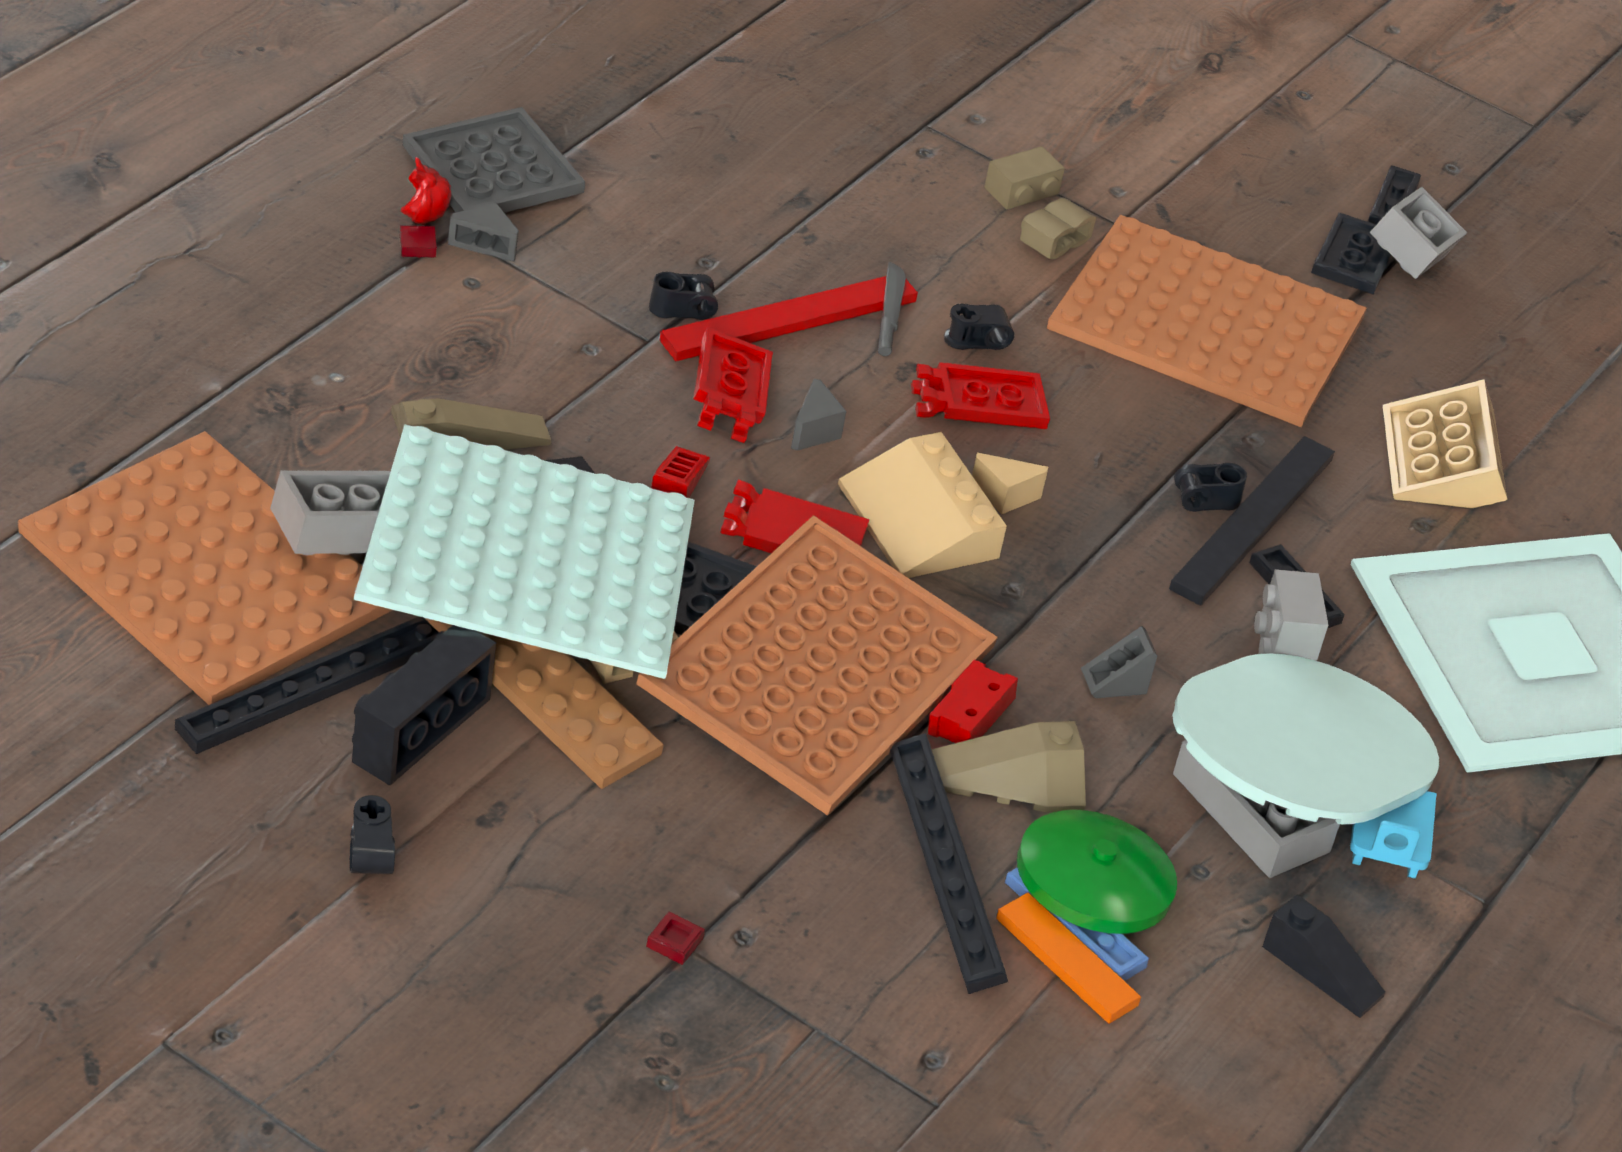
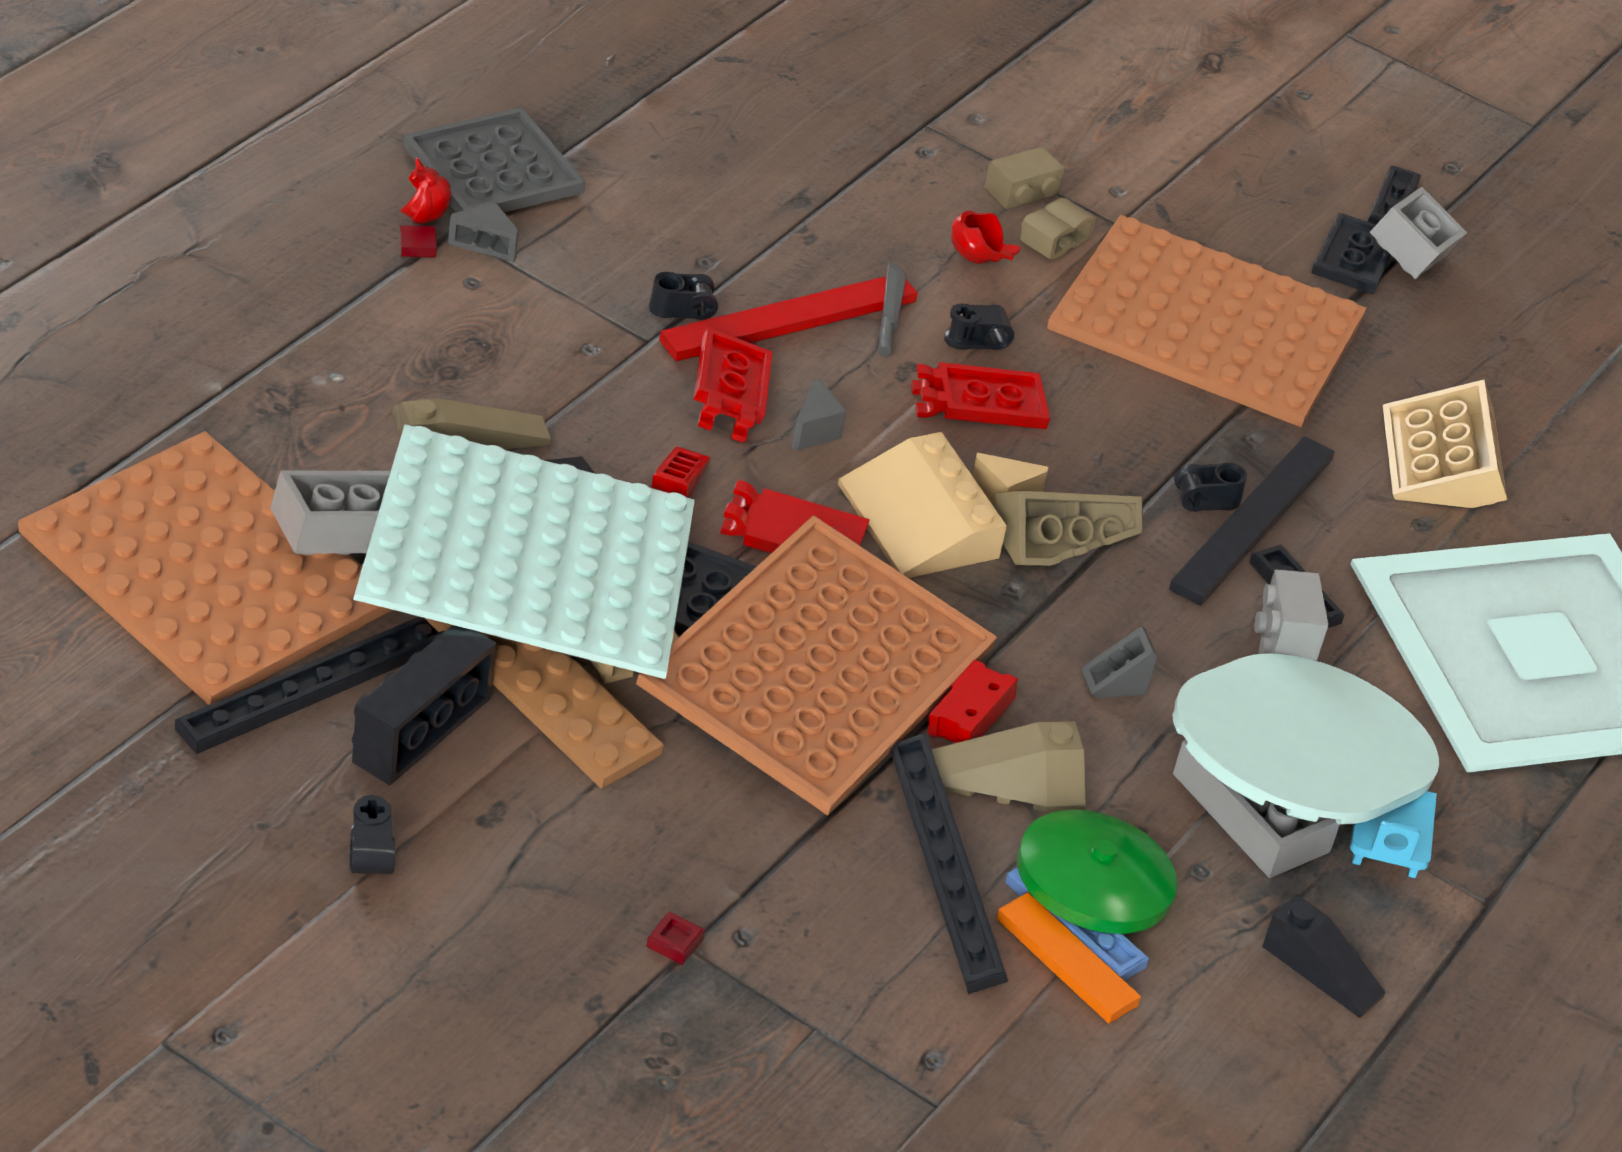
none -> red hat [951,210,1020,264]
none -> dark tan wedge [995,491,1142,566]

